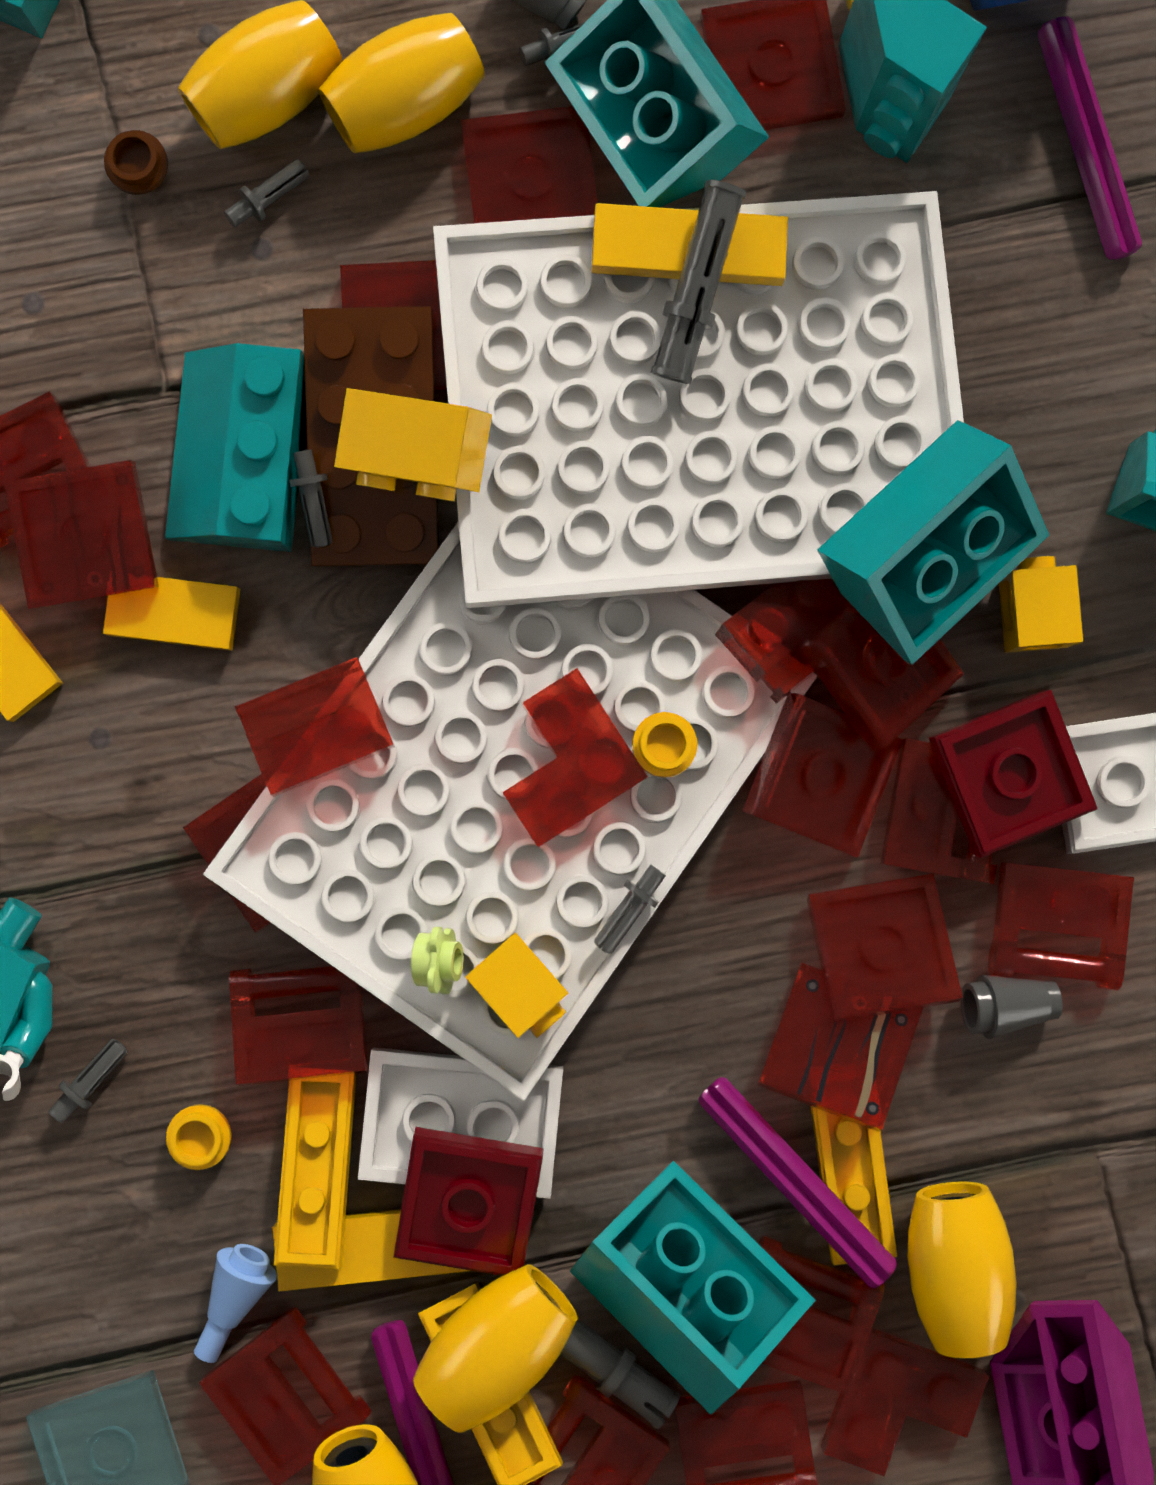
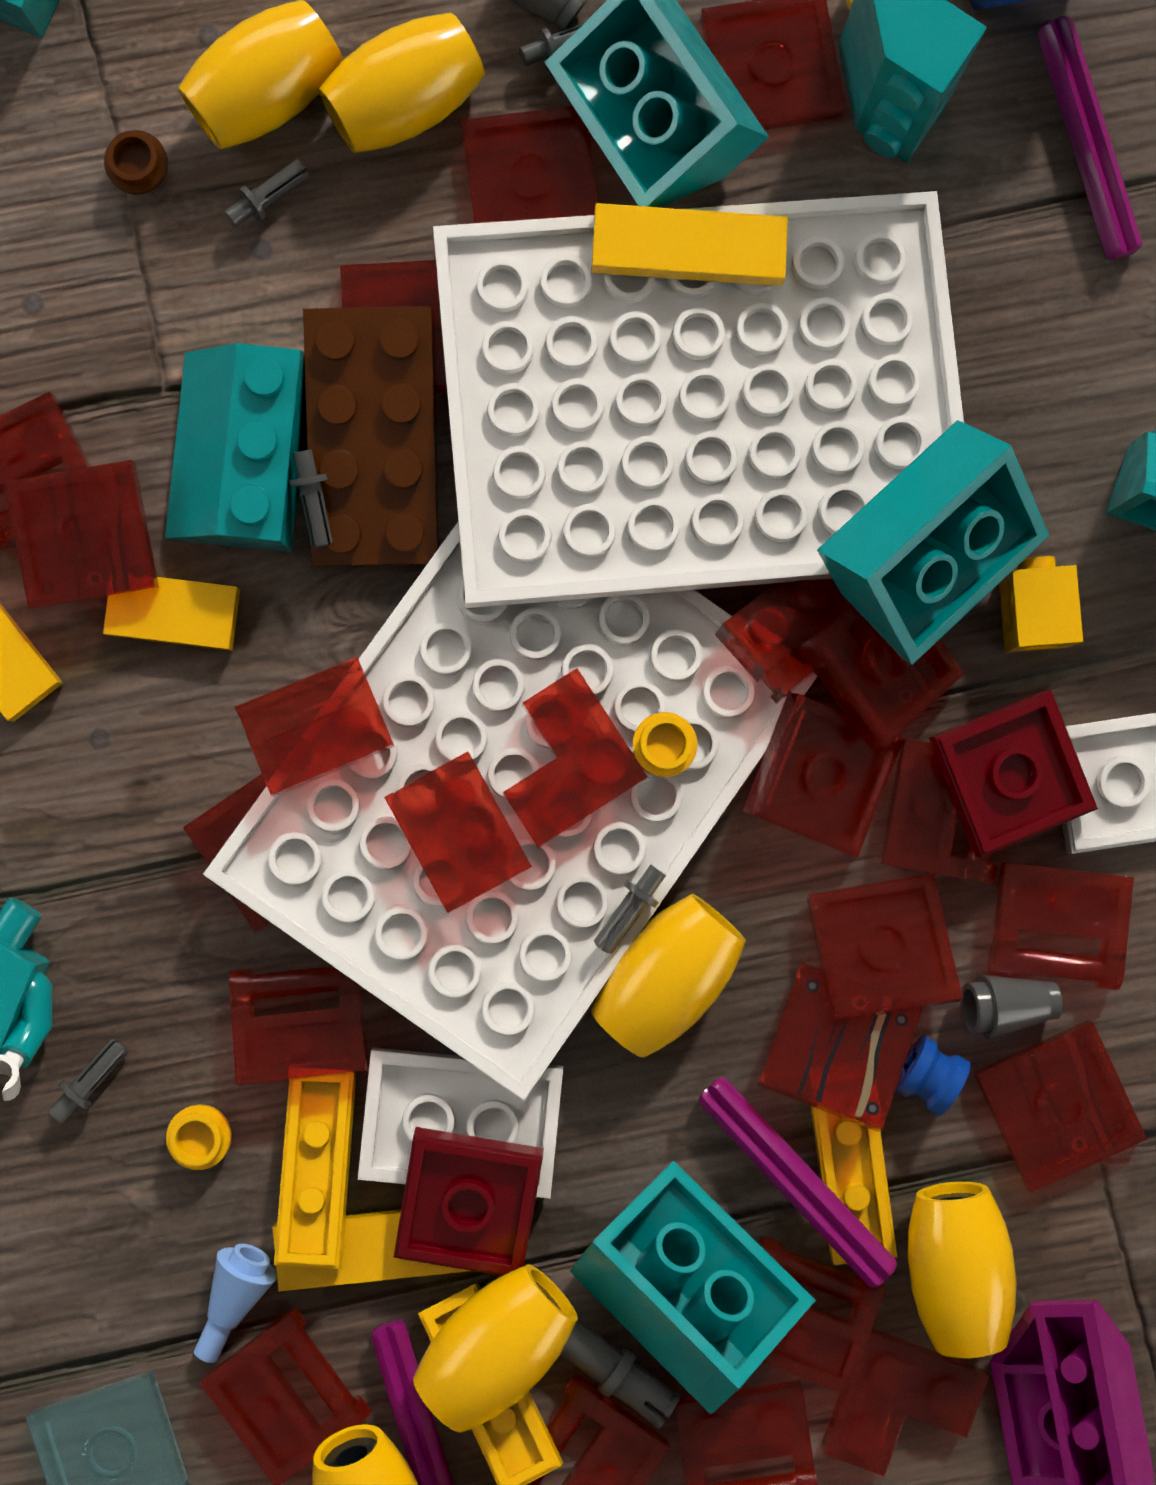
yellow brick [334,388,492,502] -> none
yellowish green plate [411,927,464,994] -> none
yellow brick [465,932,569,1038] -> none
dark grey pin [650,180,747,384] -> none
none -> clear red plate [384,751,532,914]
none -> yellow piece [591,894,746,1058]
none -> blue wheel [892,1035,970,1117]
none -> clear red tile [973,1020,1147,1193]

